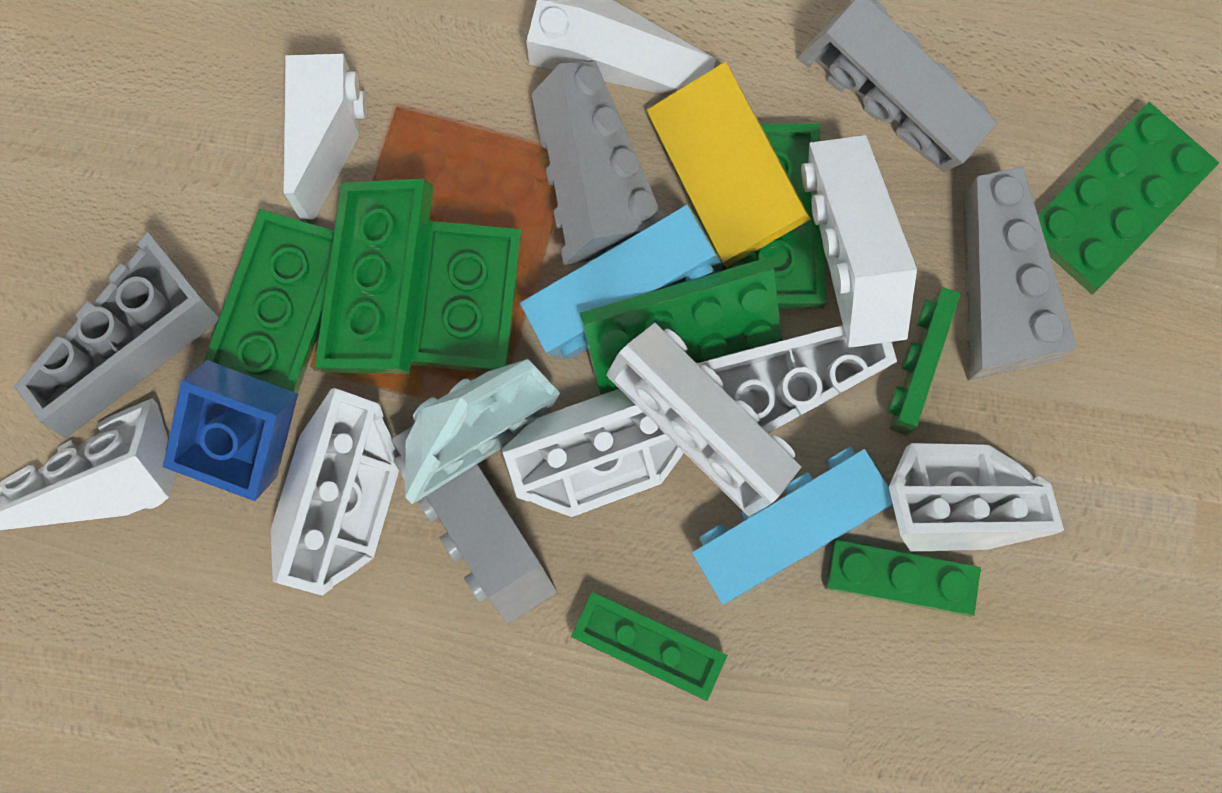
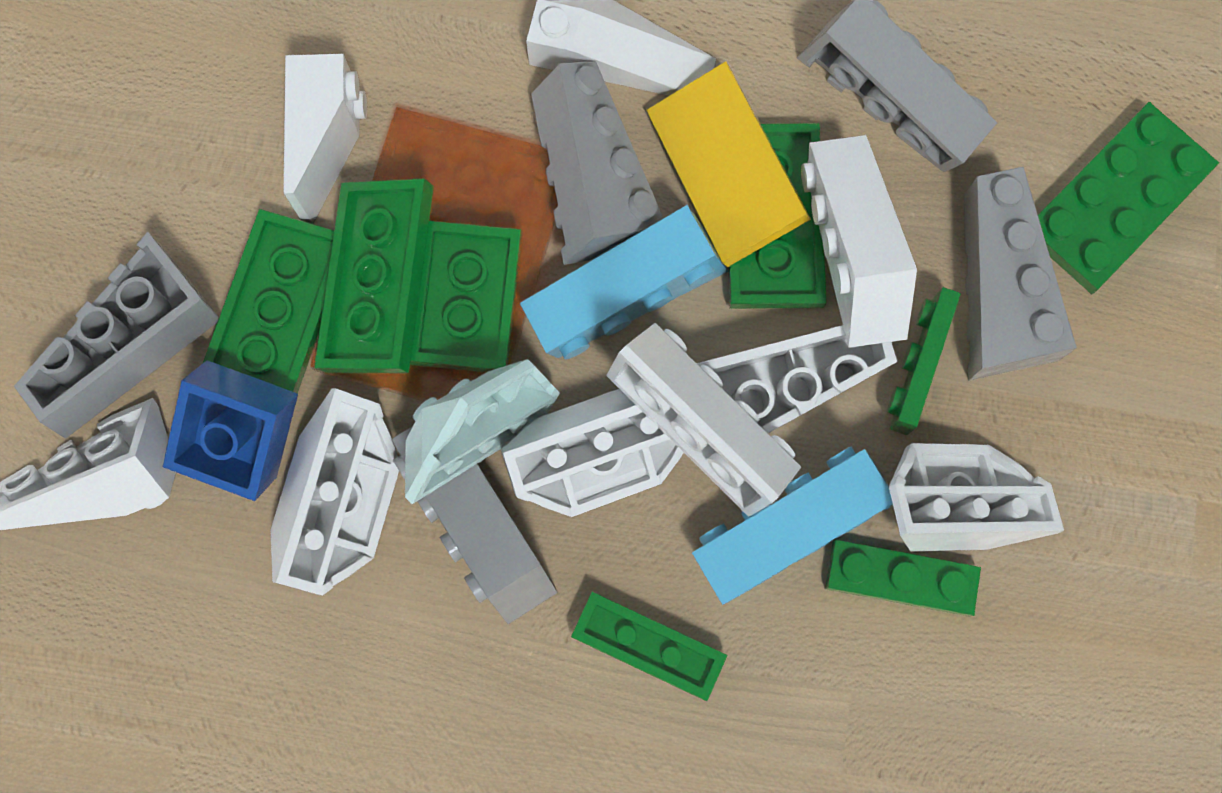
green plate [579,258,782,395] -> none

